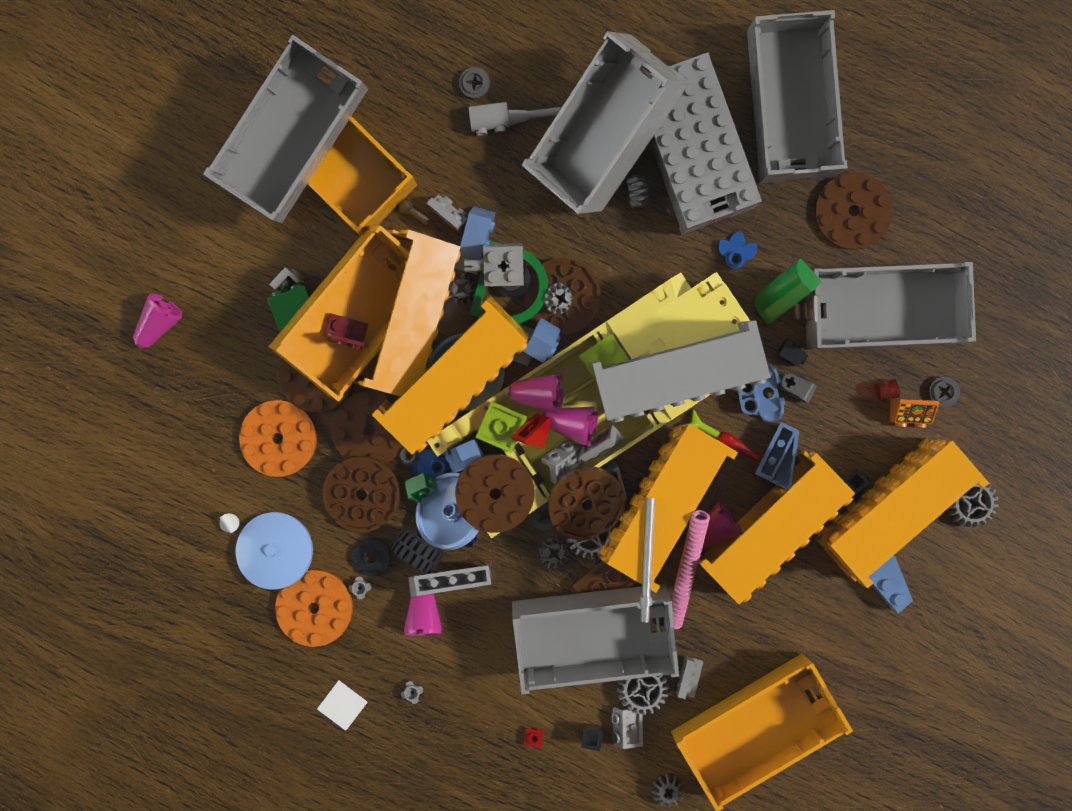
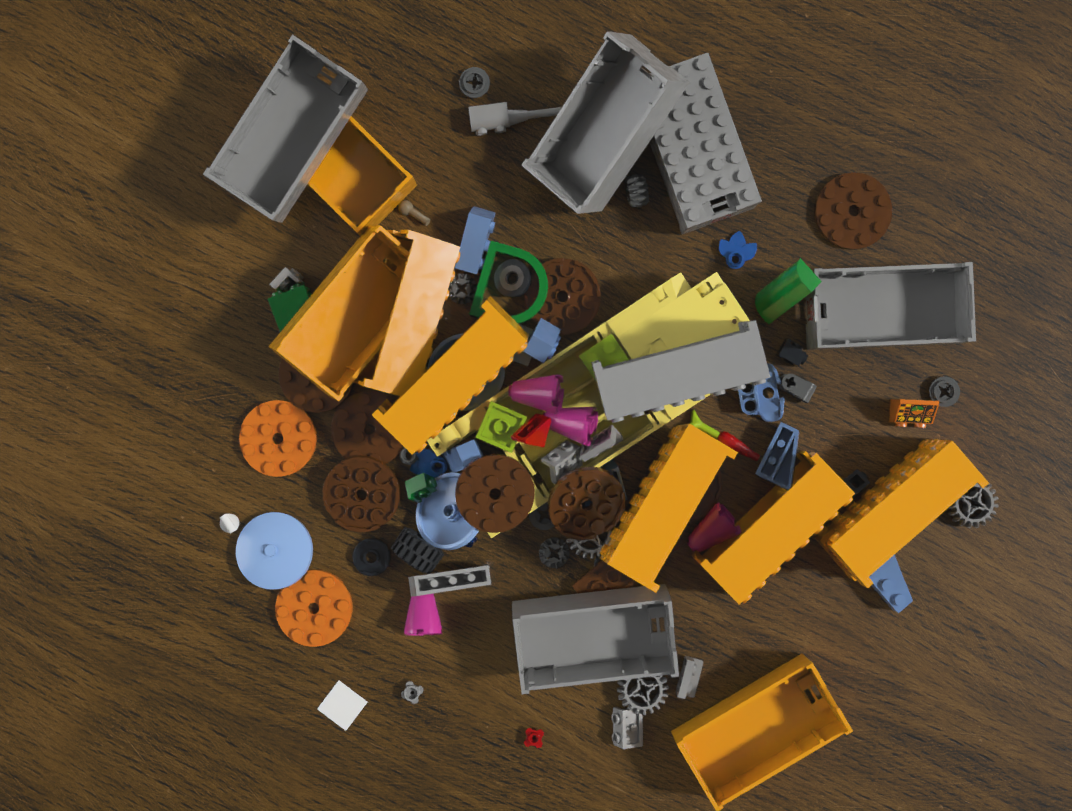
dark pink cone [133,294,182,348] -> none
dark red bracket [323,313,369,351] -> none
light grey plate [348,576,372,599] -> none
light grey plate [427,194,468,233] -> none
light grey brick [464,243,524,286] -> none
dark grey gear [545,283,574,314] -> none
black brick [581,724,603,751] -> none
light grey bar [639,498,655,622] -> none
dark grey gear [651,774,685,808] -> none
bright pink piece [671,510,710,629] -> none
light grey piece [747,10,847,184] -> none
clear red wheel [875,379,900,402] -> none

